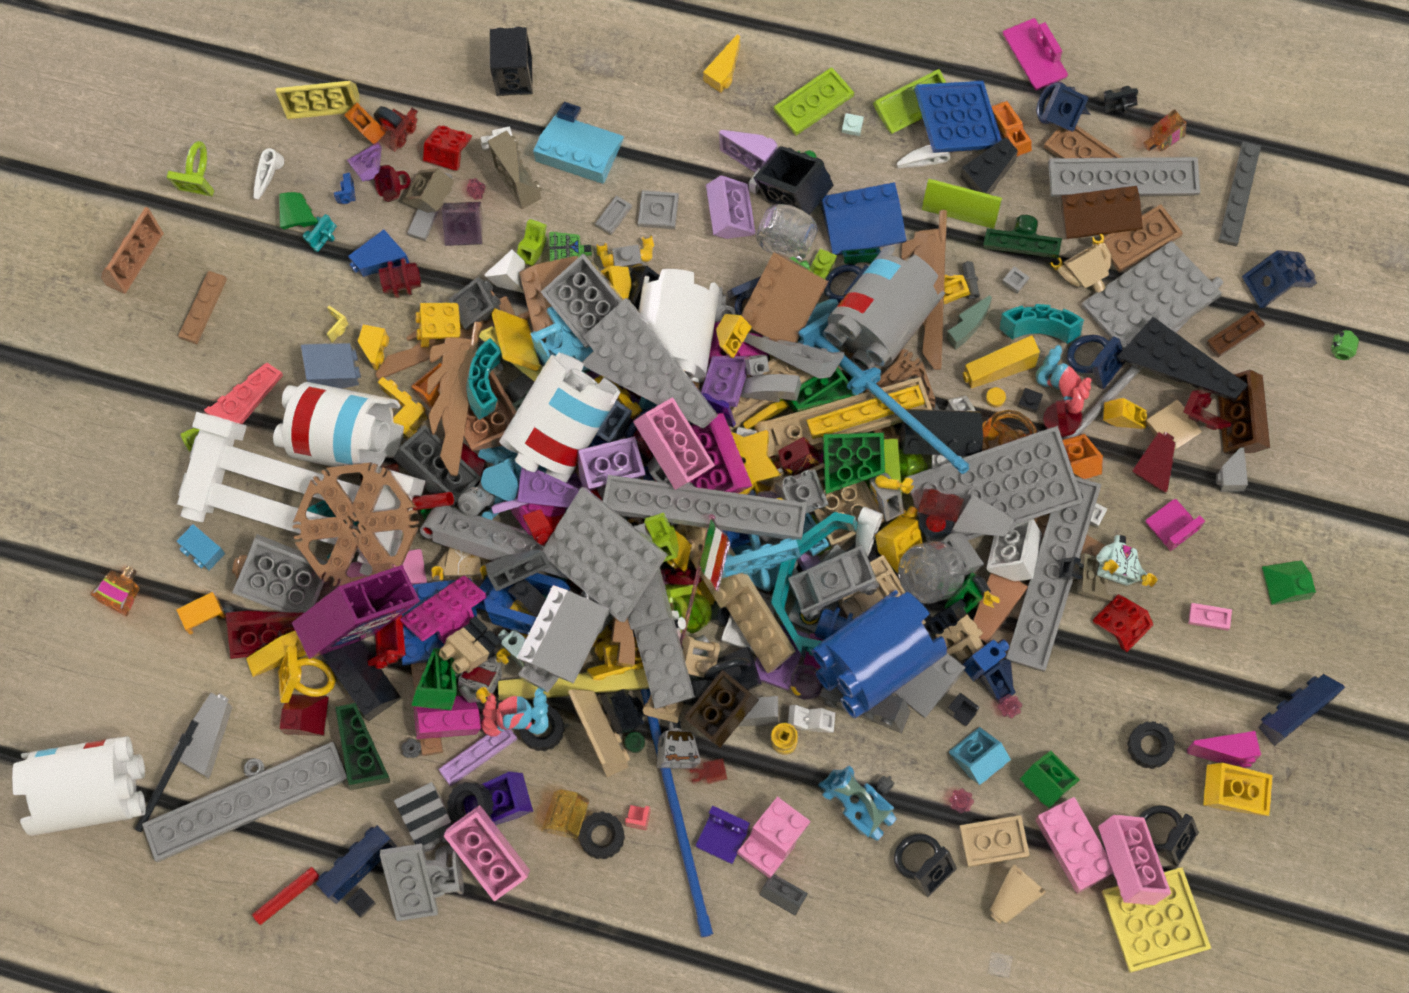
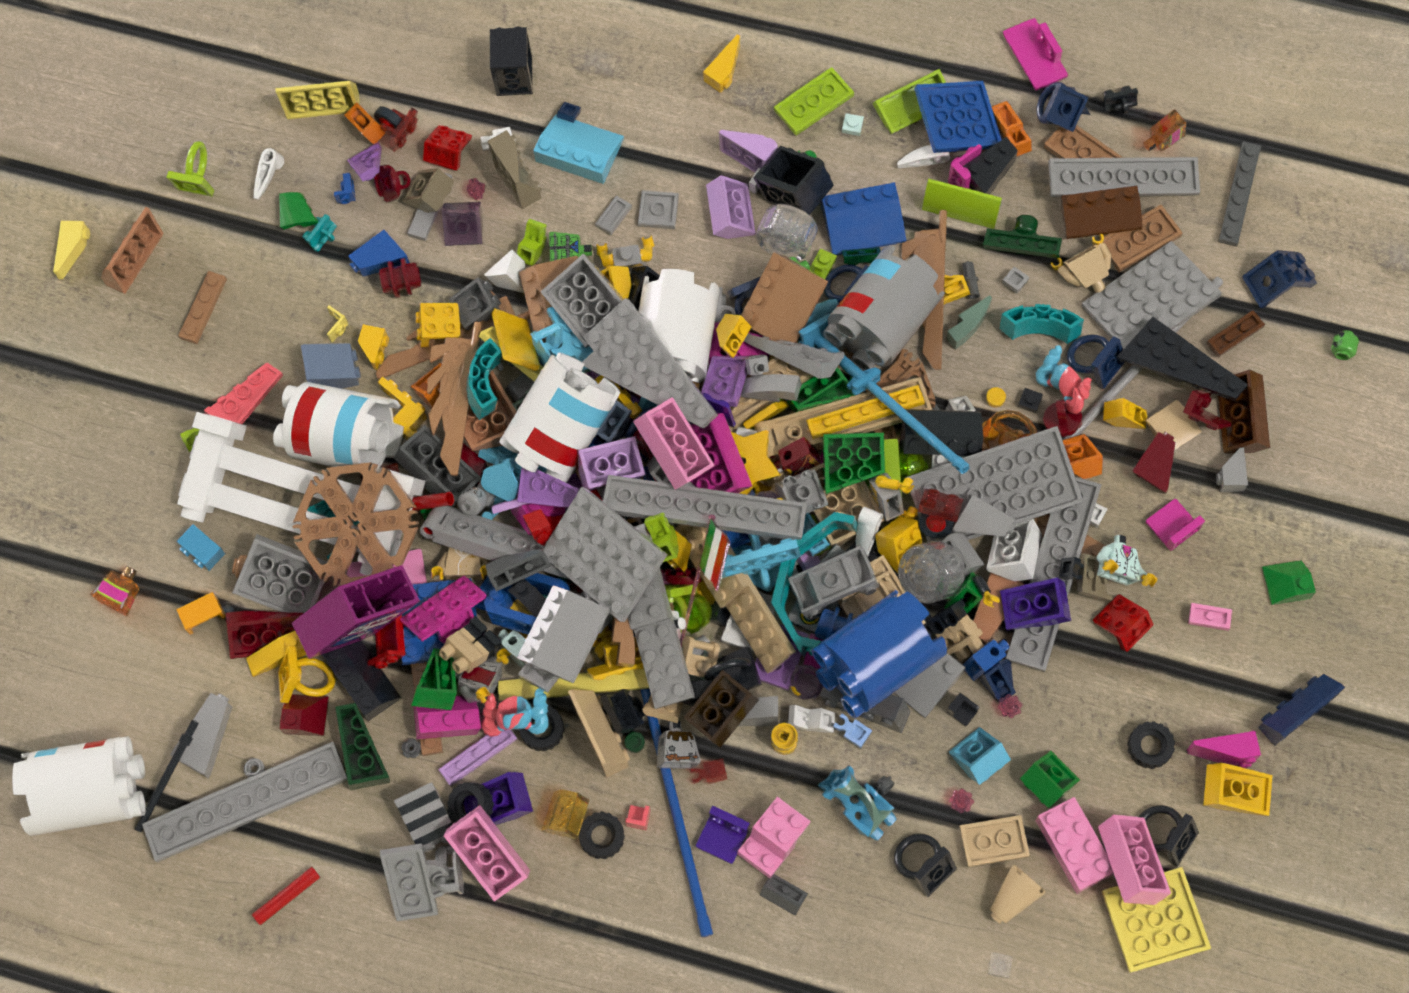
dark blue slope [316,825,397,904] -> none
black plate [346,888,376,918] -> none
yellow slope [962,335,1040,389] -> none
none -> light yellow slope [53,221,90,280]
none -> light blue plate [833,714,872,749]
none -> dark pink bracket [948,144,982,189]
none -> dark purple slope [1000,577,1071,630]

